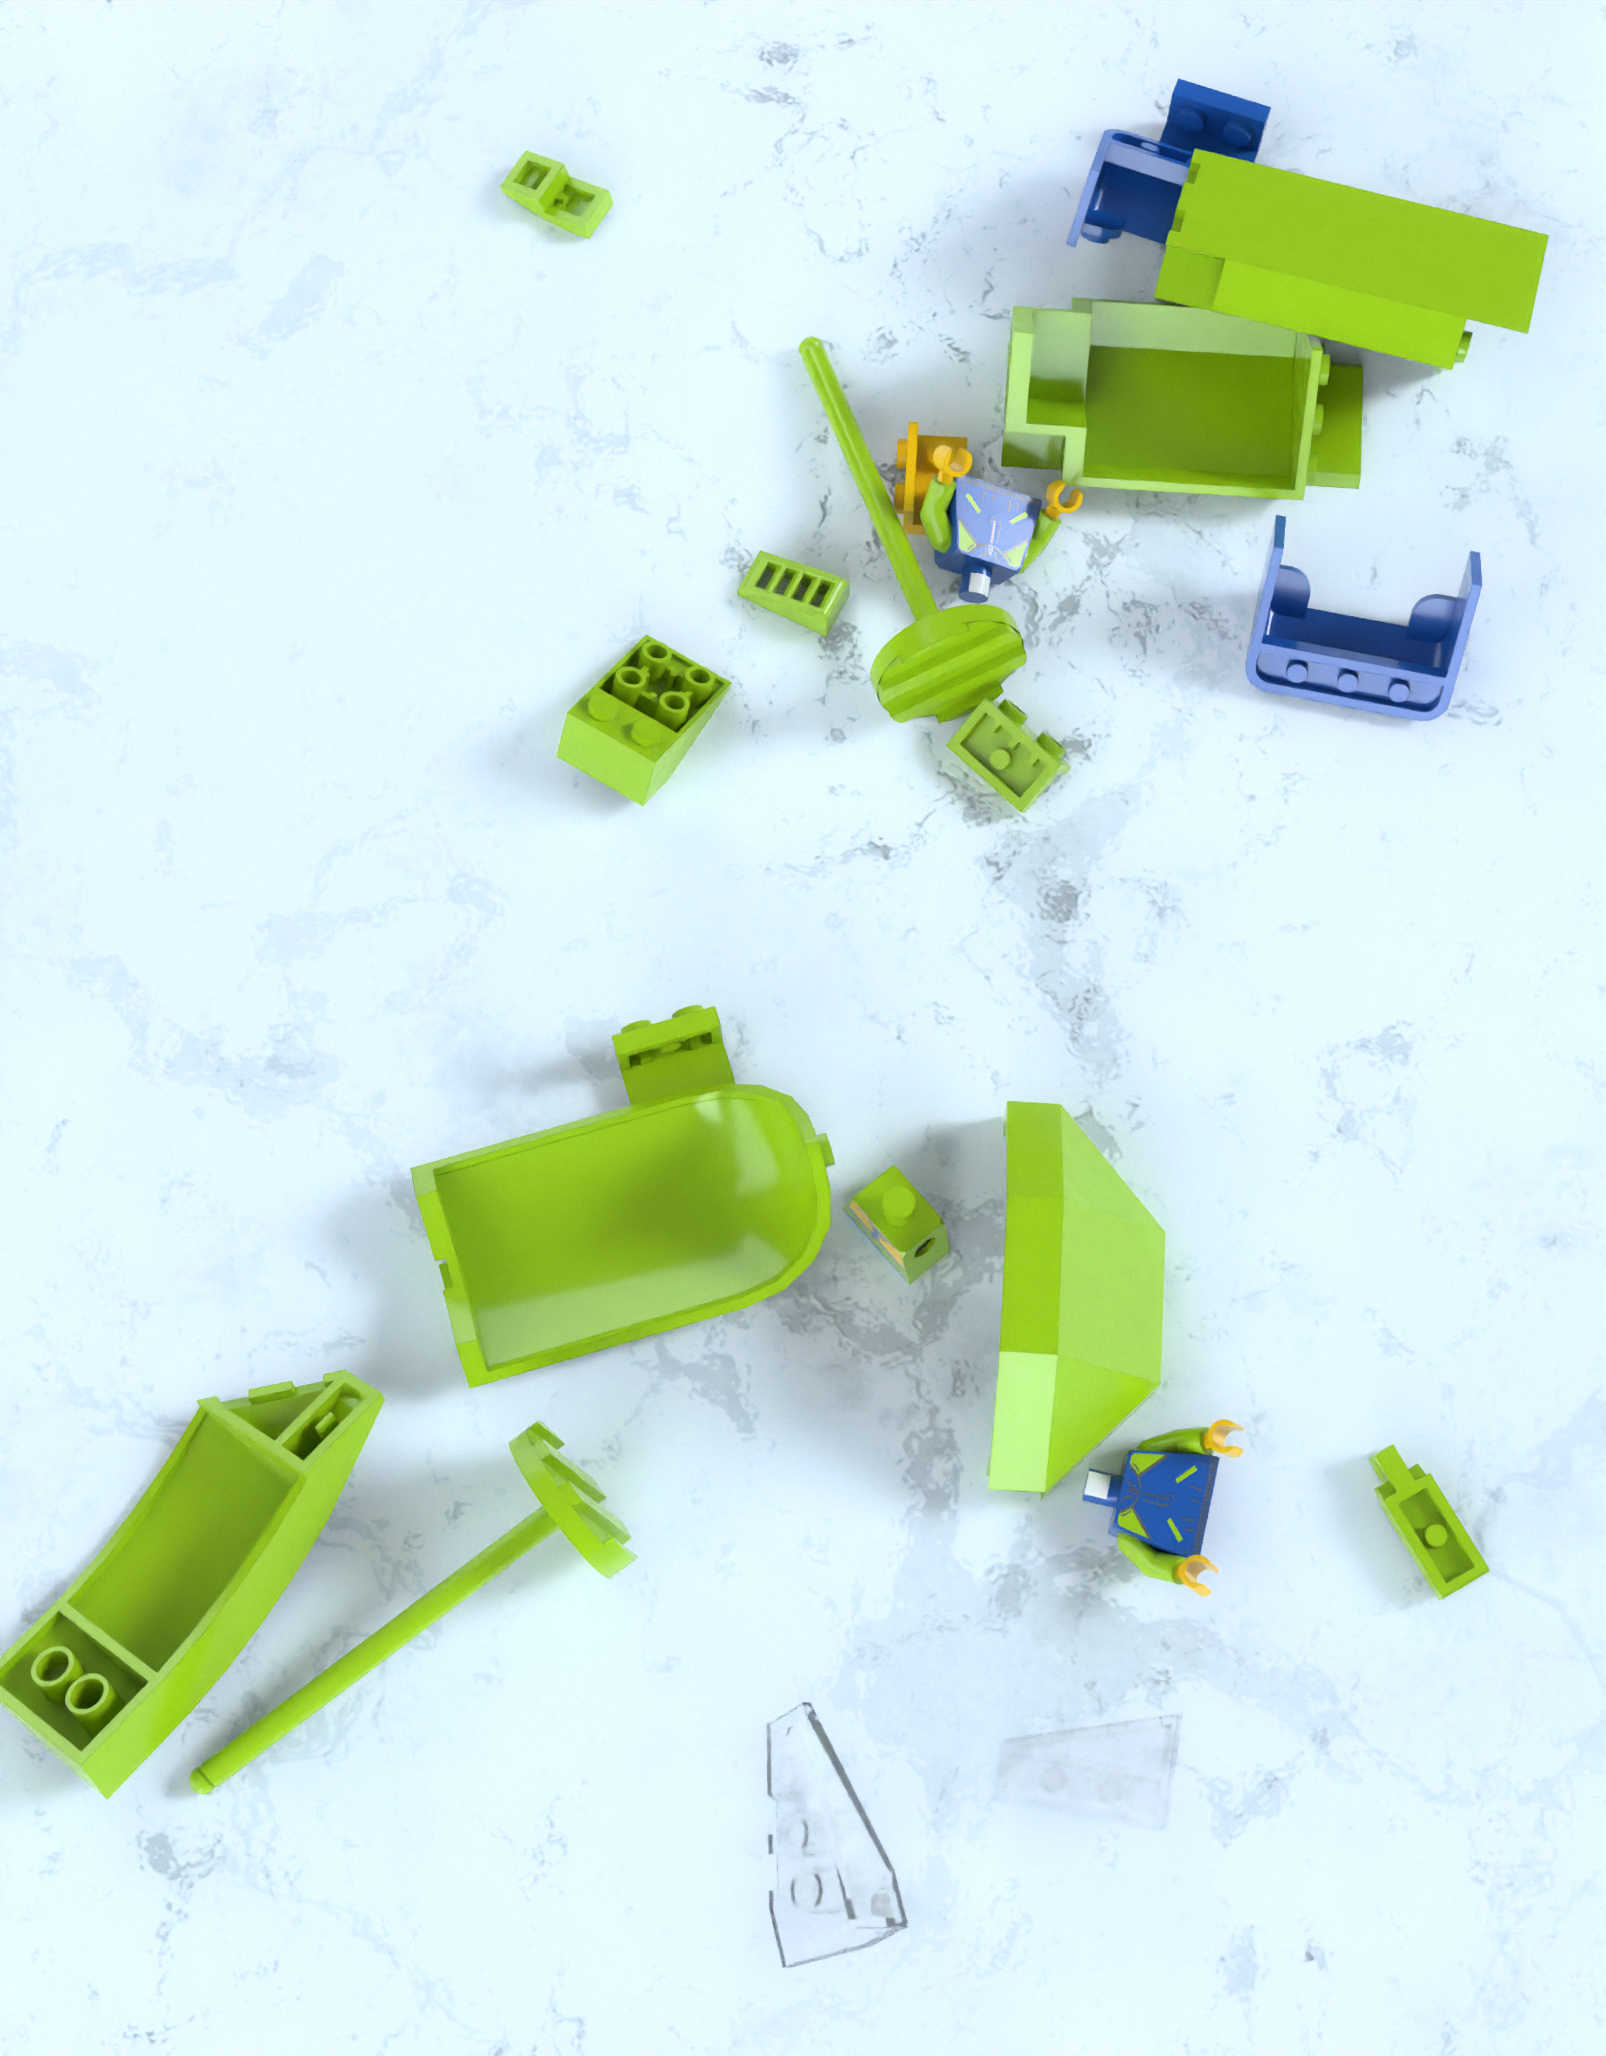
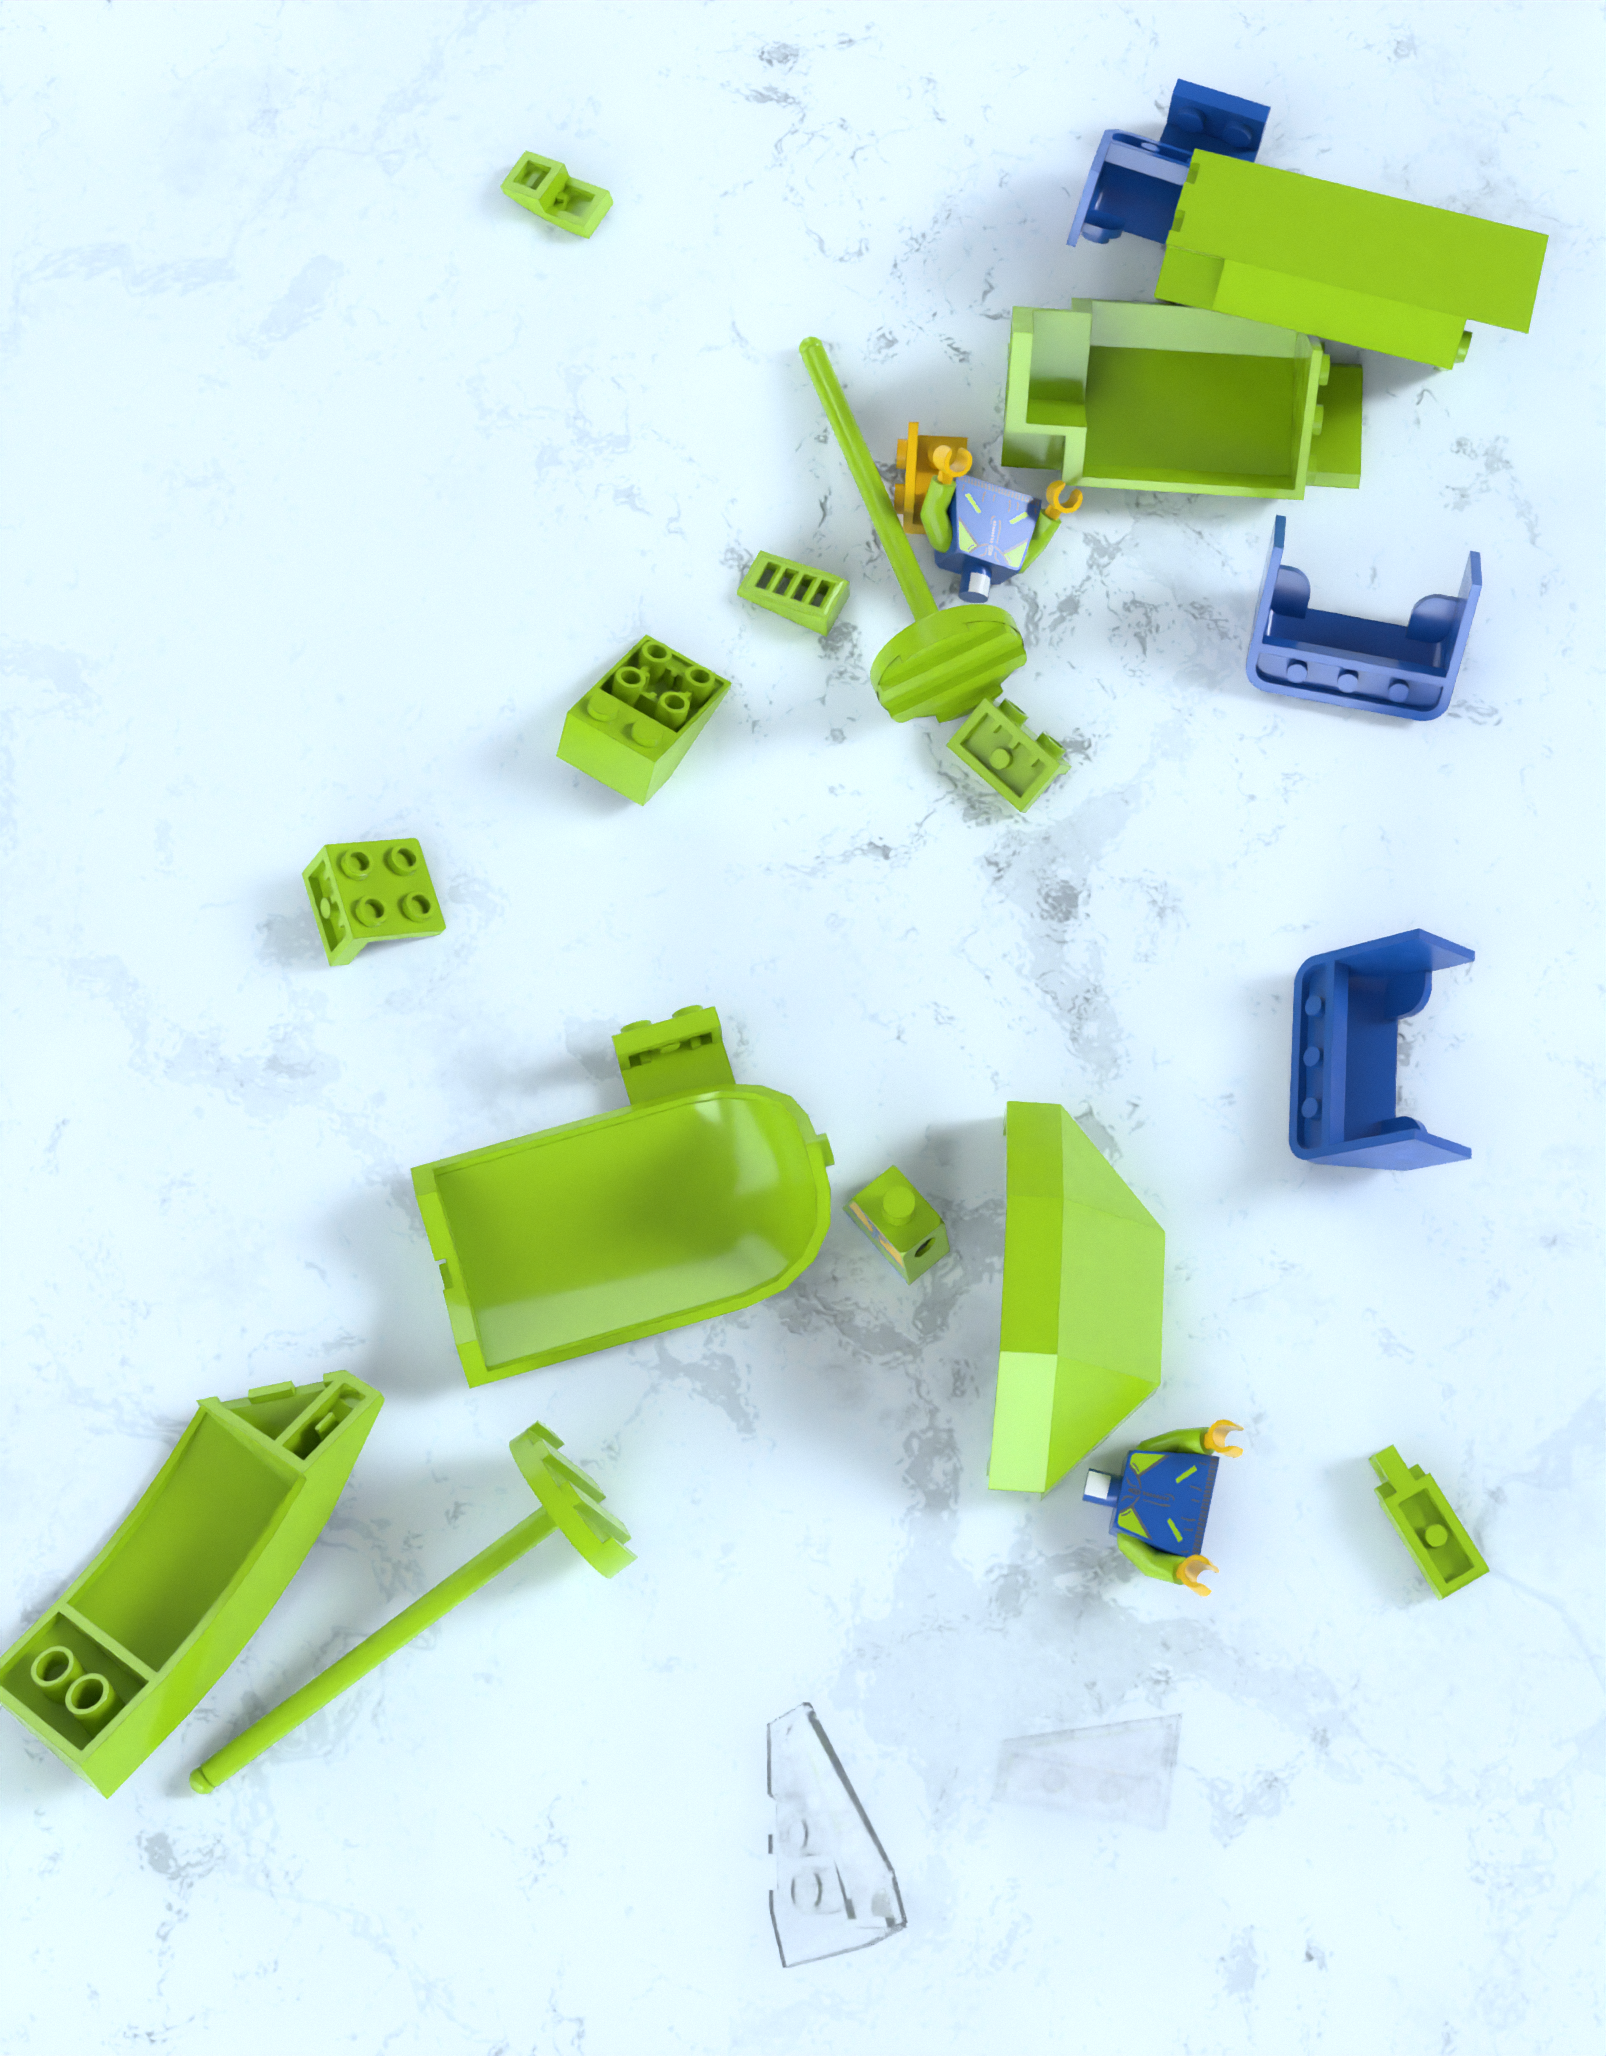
none -> lime bracket [301,838,446,967]
none -> blue windscreen [1289,928,1475,1171]

